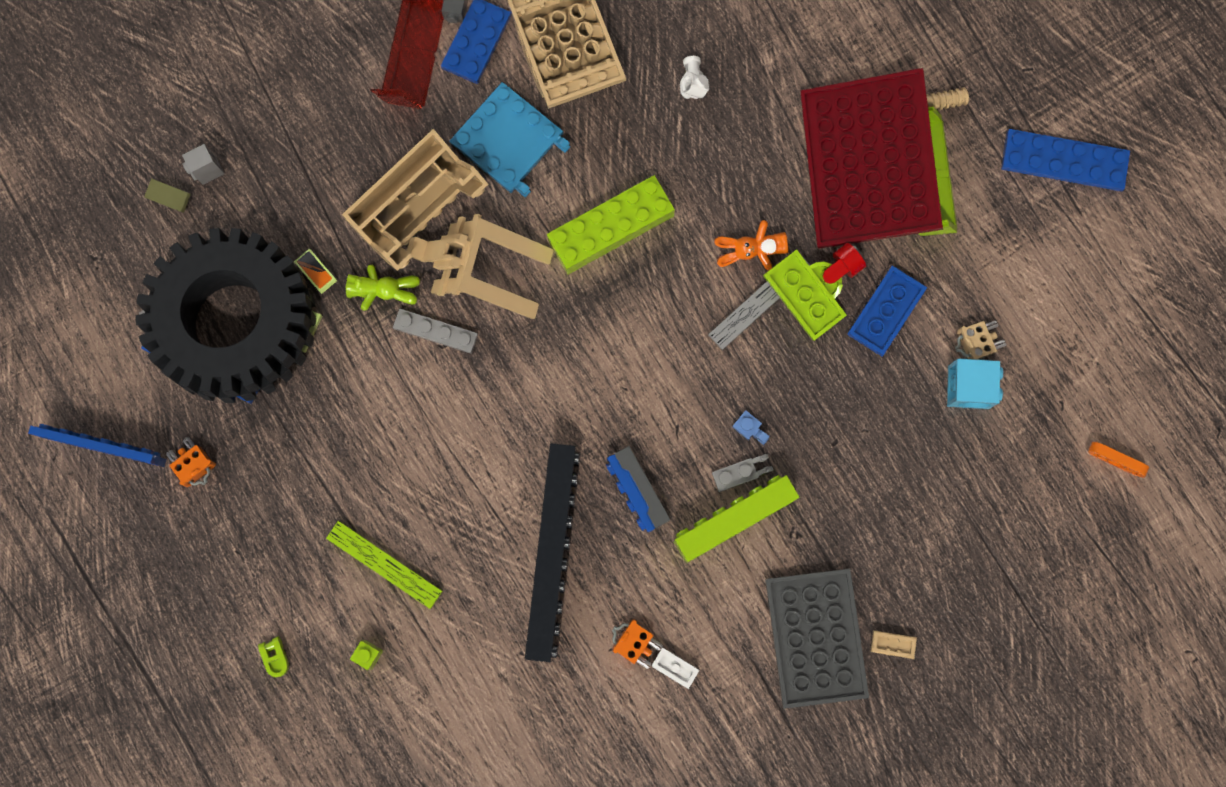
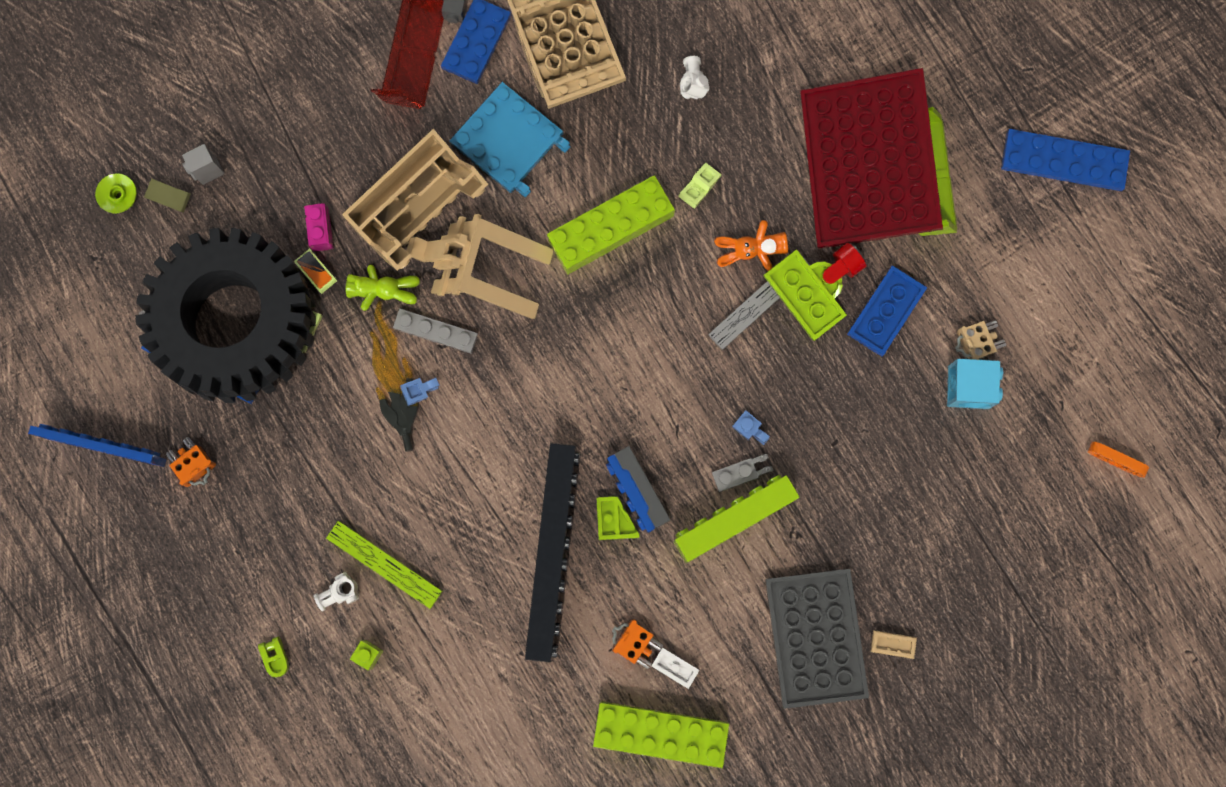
tan piece [927,87,969,110] -> none
none -> lime dish [95,174,137,214]
none -> dark pink brick [304,204,334,251]
none -> white connector [314,572,359,612]
none -> piece [369,301,418,452]
none -> medium blue plate [400,378,439,406]
none -> lime brick [593,701,729,768]
none -> lime wing [597,496,640,540]
none -> yellowish green slope [679,163,721,209]

